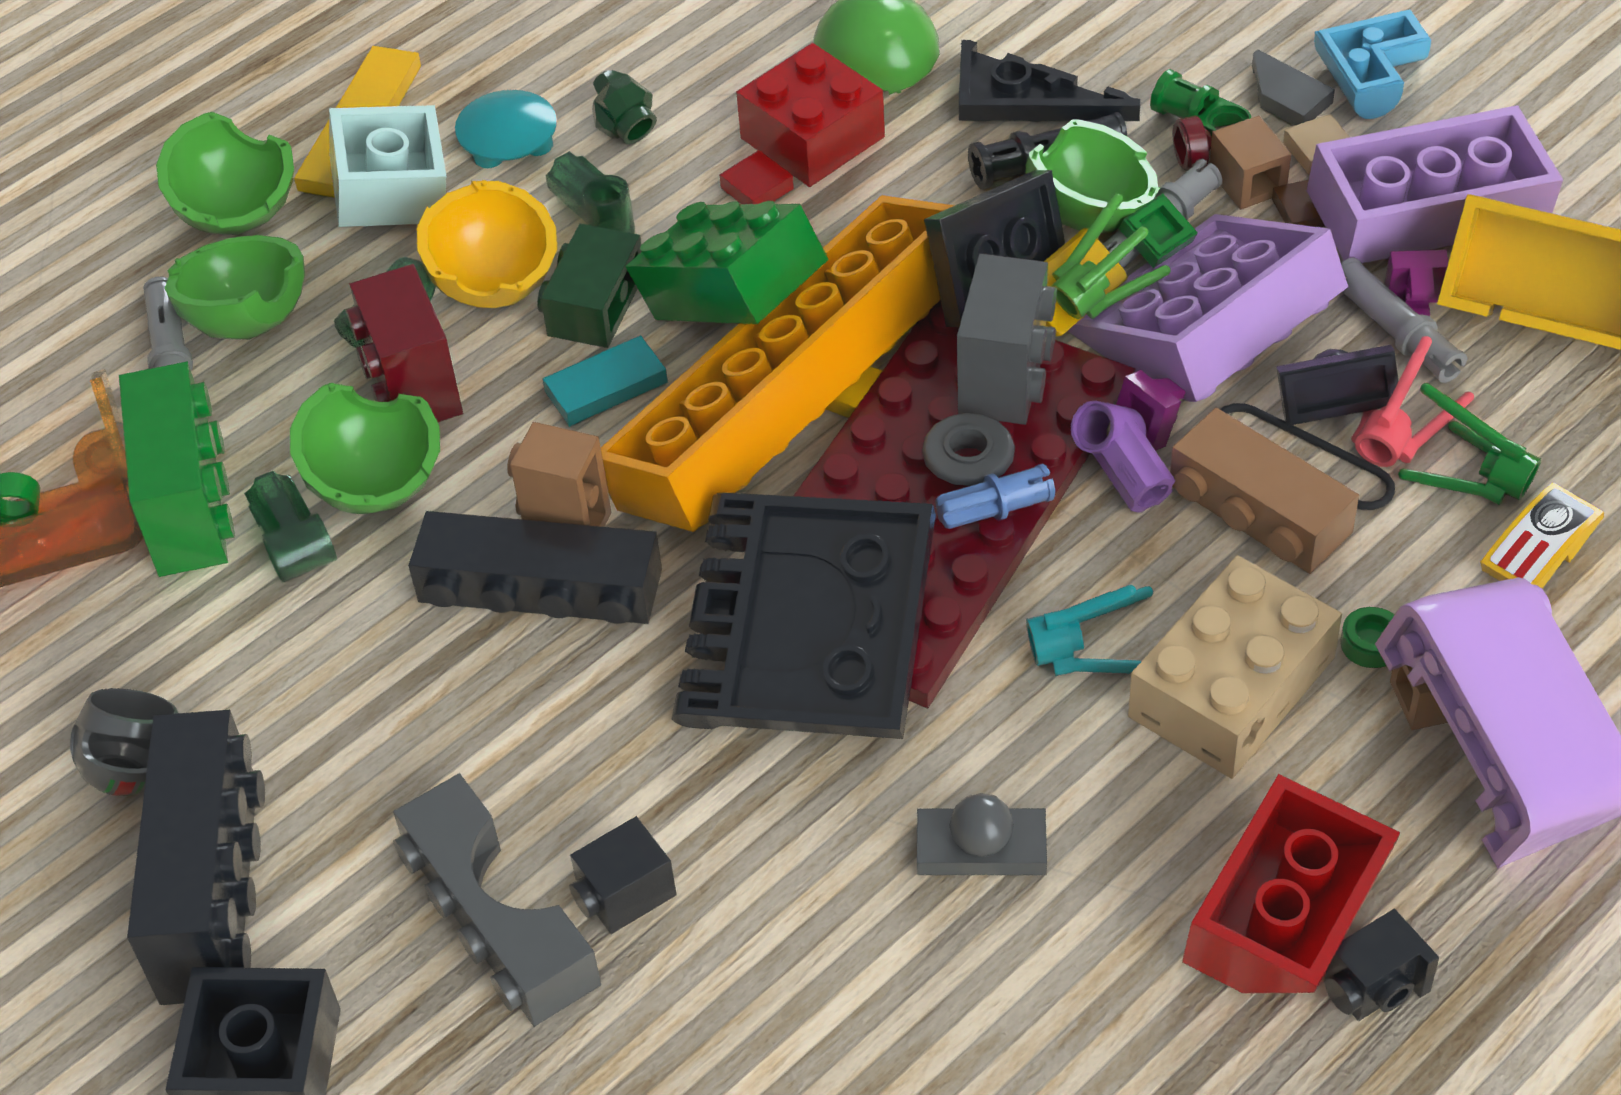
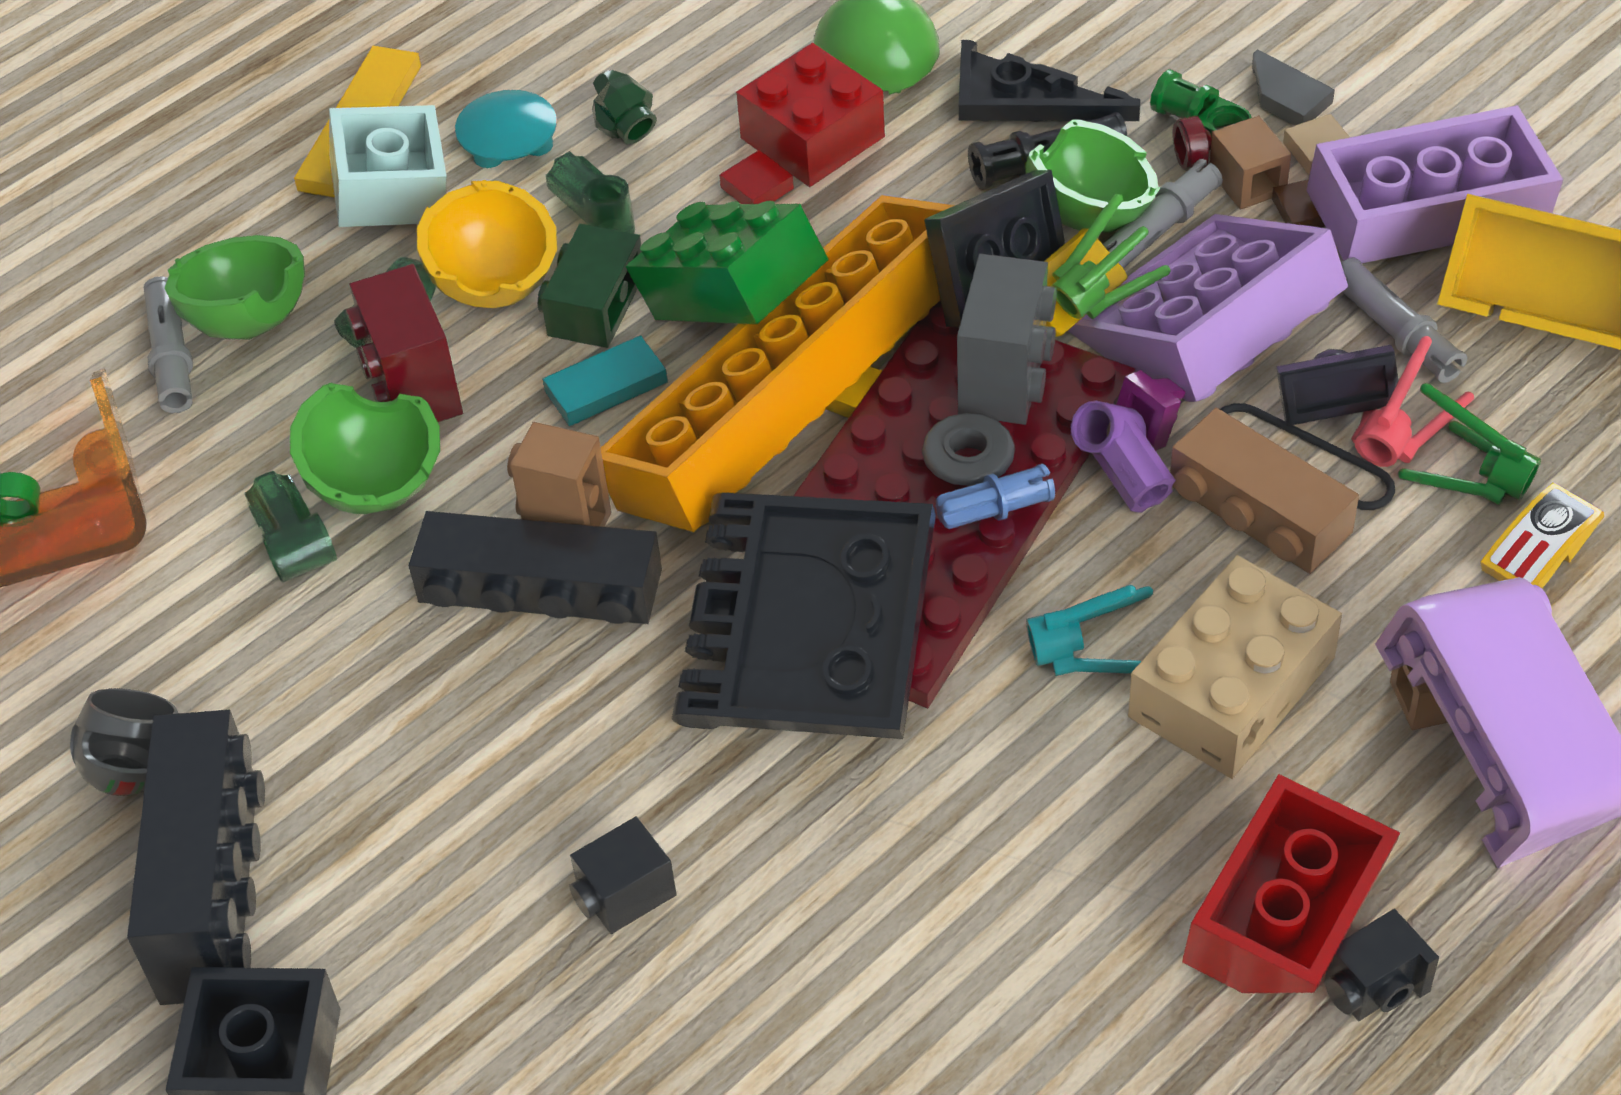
green brick [119,361,235,577] -> none
bright green cylinder [156,112,294,235] -> none
dark grey arch [393,773,601,1027] -> none
dark grey tile [917,793,1047,875] -> none
green tile [1118,193,1198,269] -> none
medium azure brick [1314,9,1431,119] -> none
green tile [1340,607,1394,668] -> none
magenta tile [1384,250,1448,316] -> none

